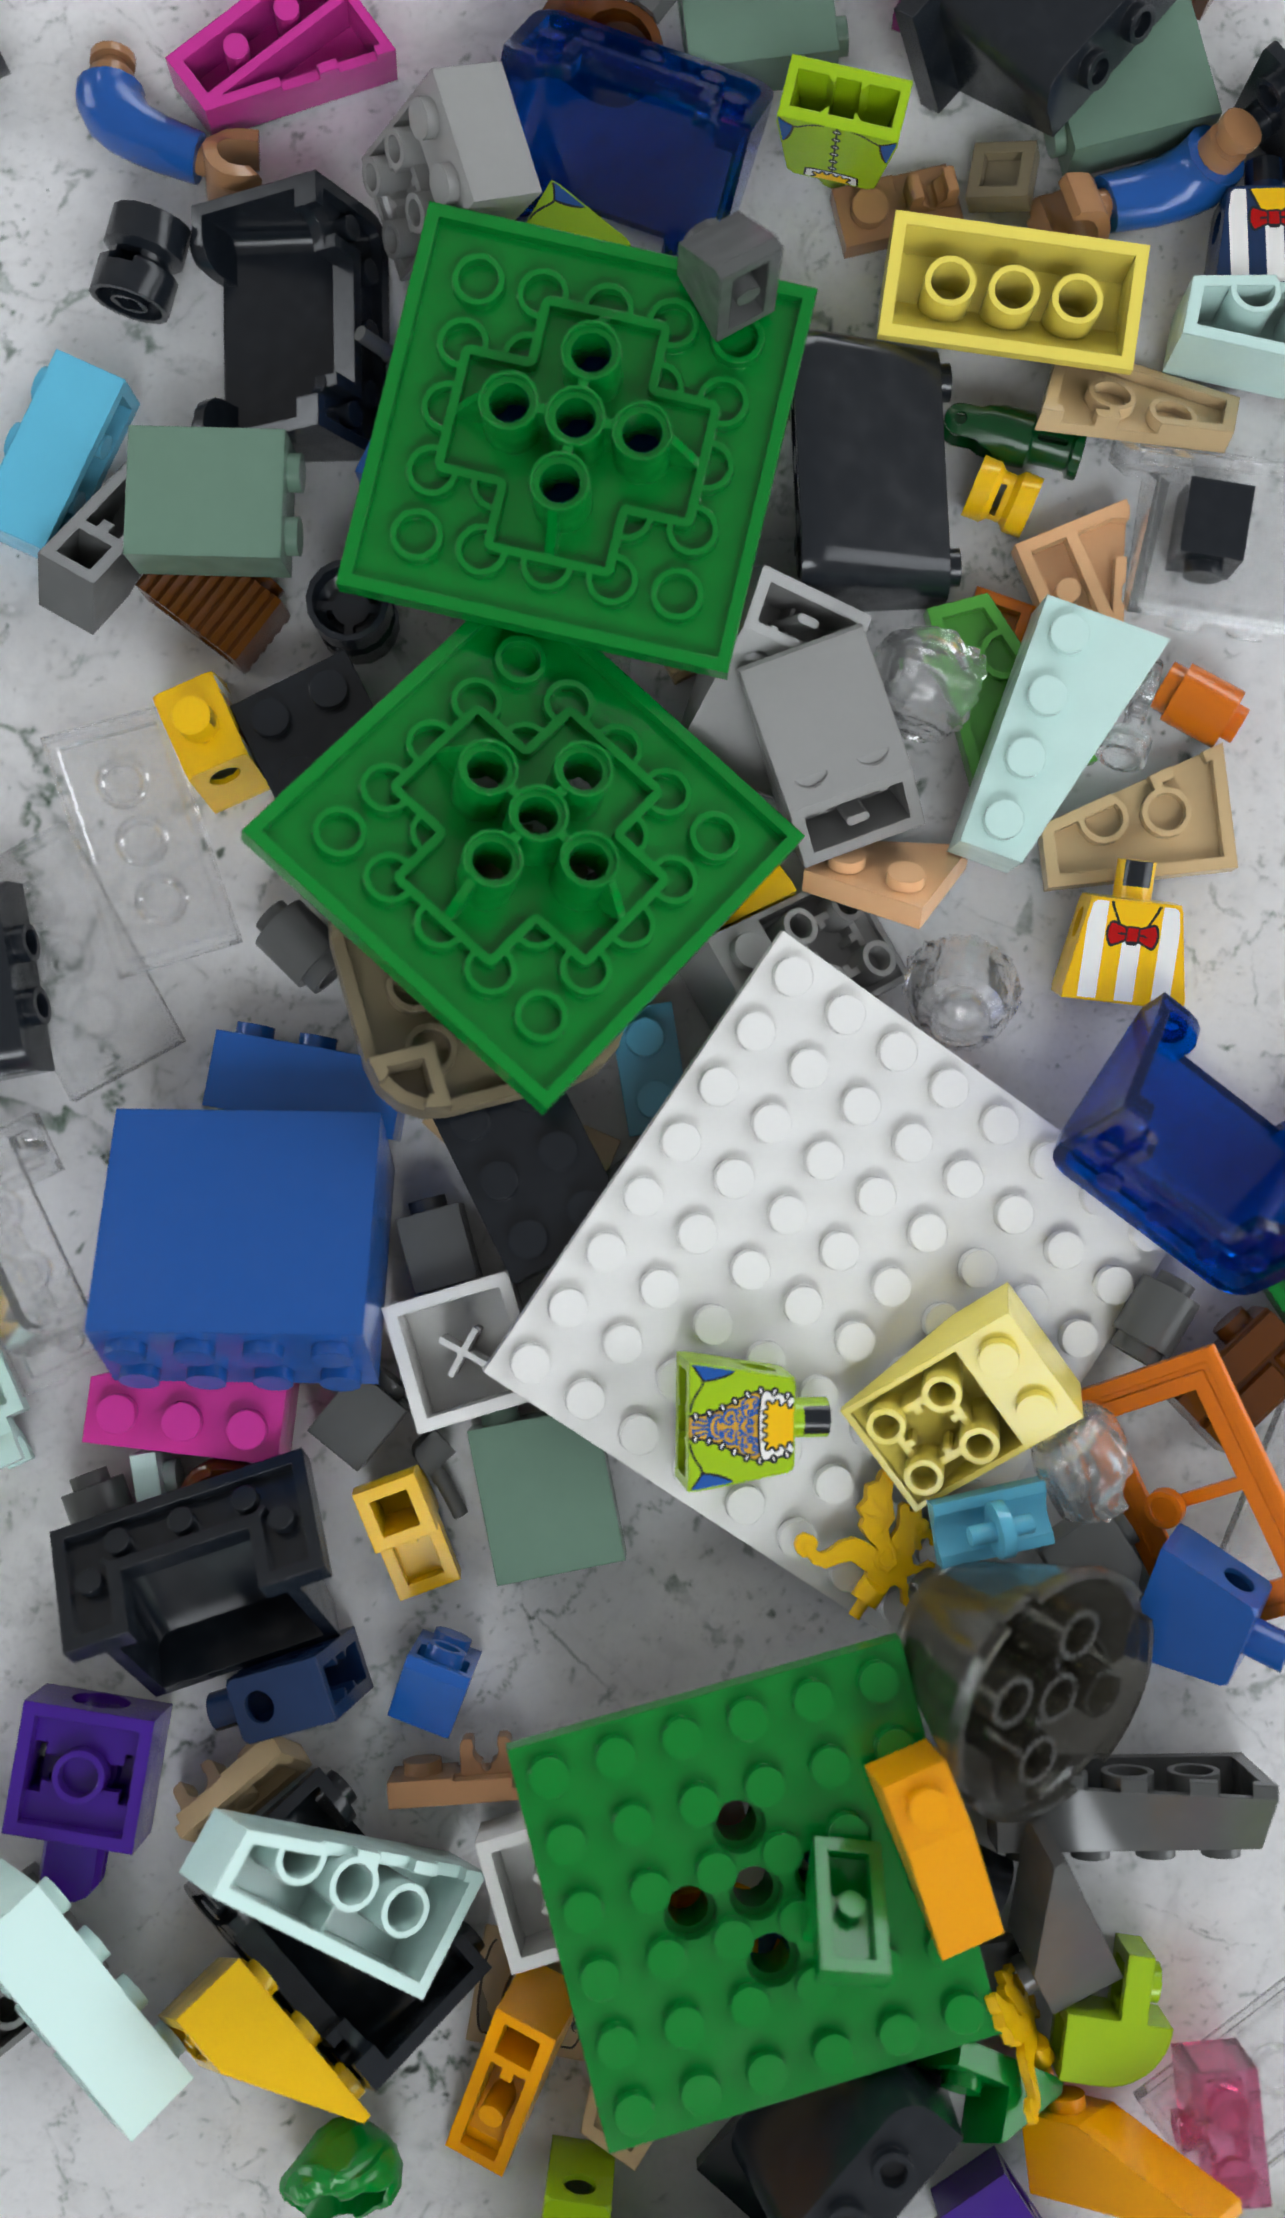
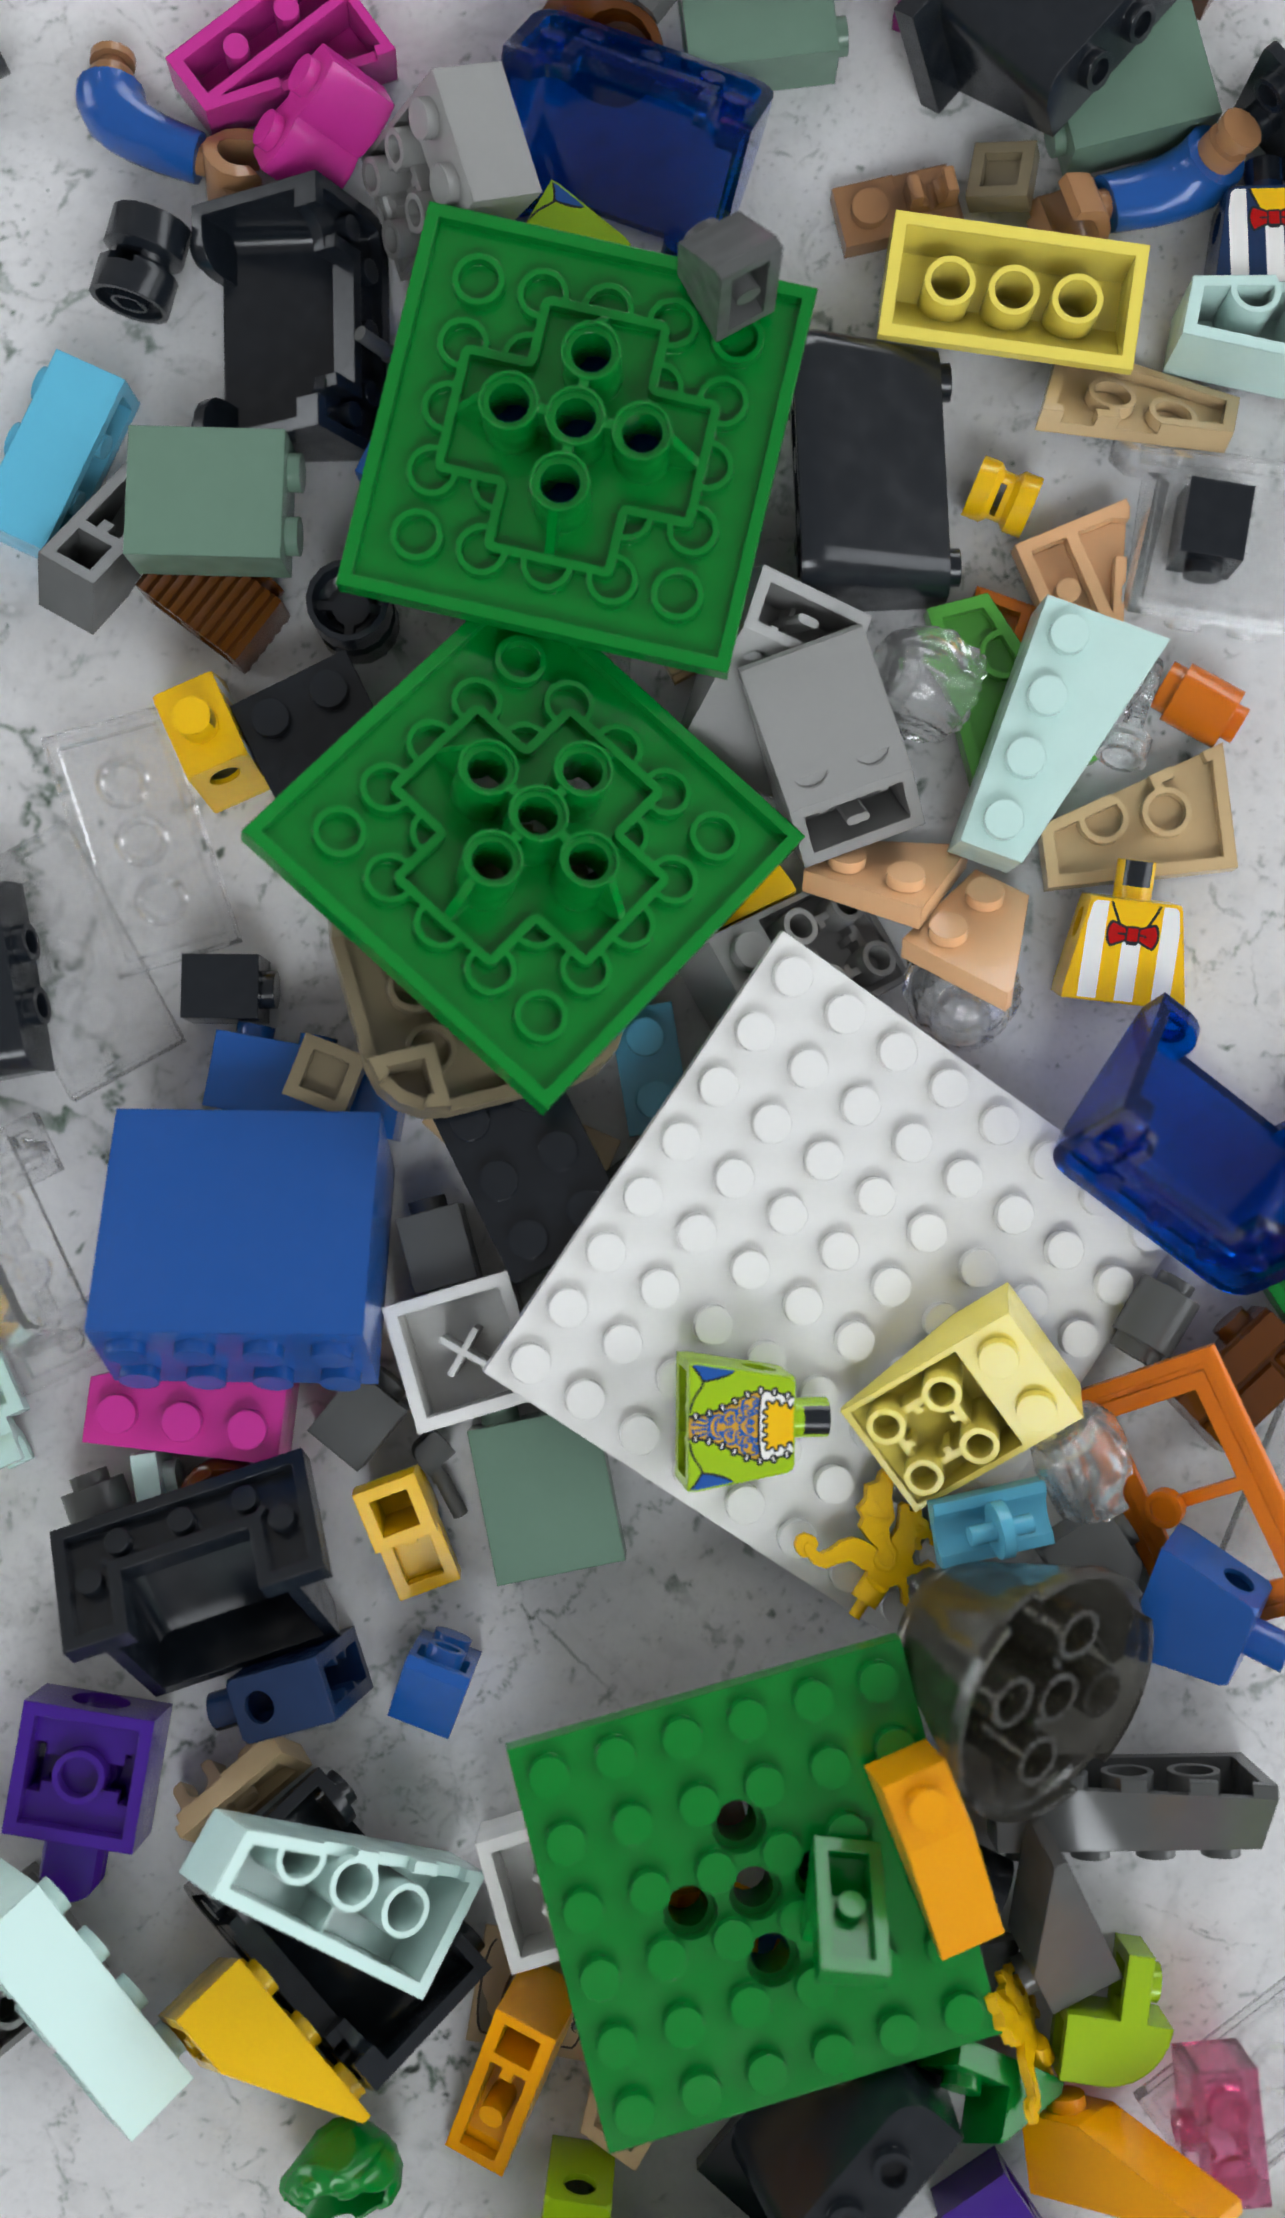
dark grey brick [255,900,338,994] -> none
medium nougat plate [387,1730,519,1810] -> none
lime torso [776,54,913,189] -> none
dark green piece [944,403,1087,481] -> none
none -> black brick [180,953,280,1024]
none -> dark pink brick [253,43,395,189]
none -> dark tan plate [282,1032,365,1112]
none -> light nougat wing [901,869,1029,1012]

